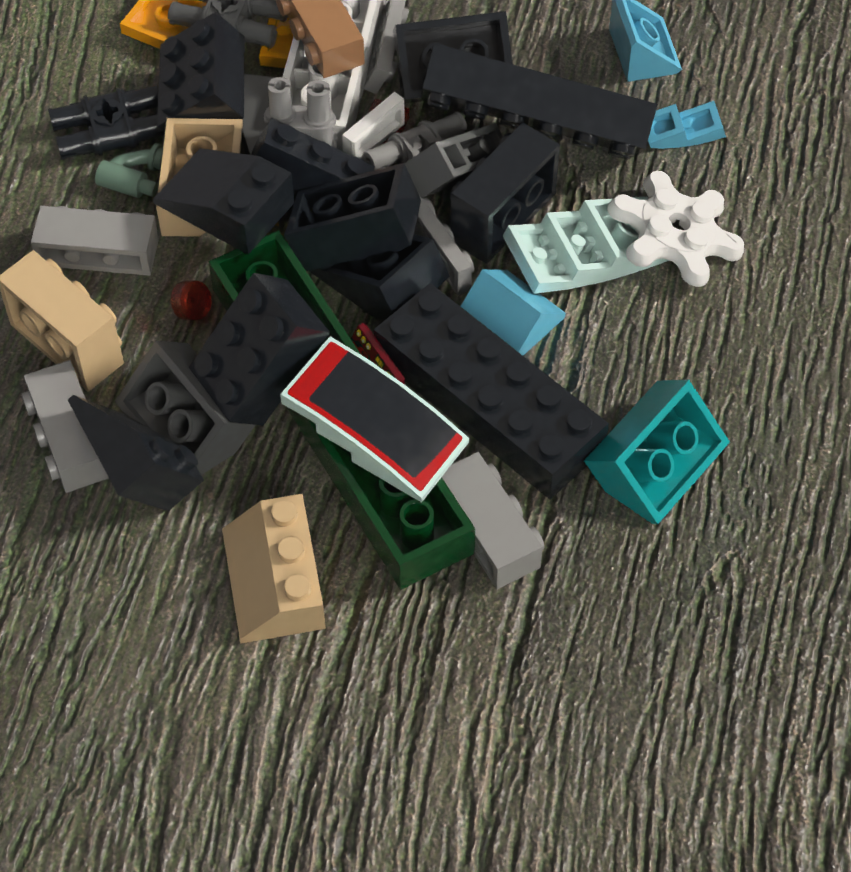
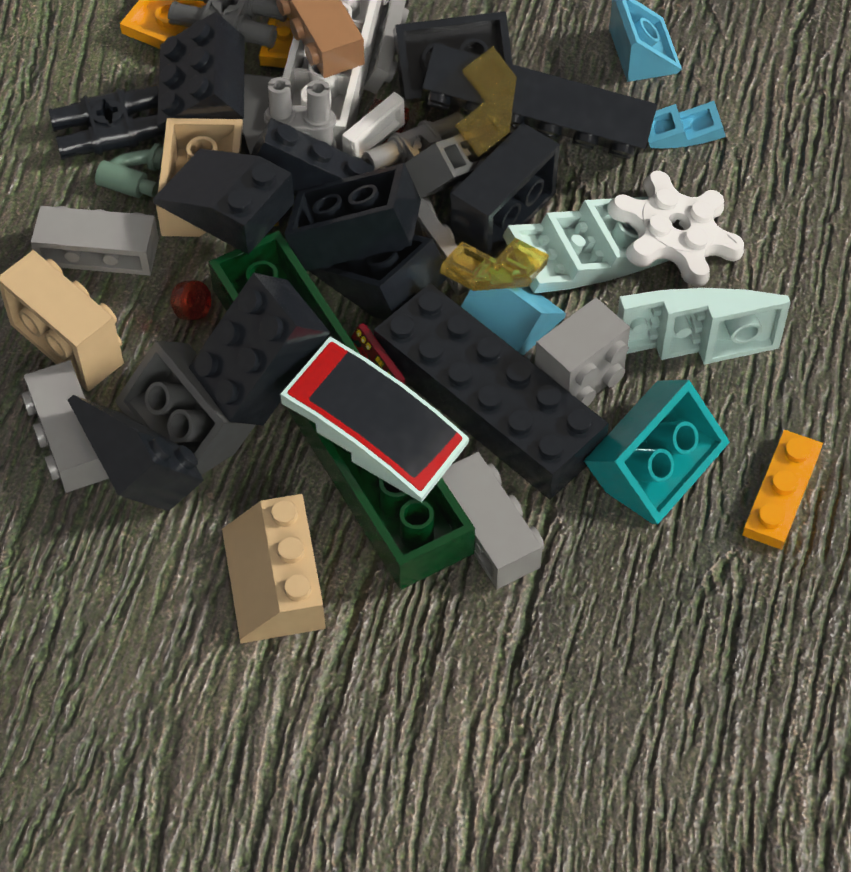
none -> clear yellow tile [440,238,549,291]
none -> clear yellow tile [455,47,517,157]
none -> light grey brick [535,297,630,406]
none -> light aqua slope [617,288,790,365]
none -> light orange plate [742,429,823,550]

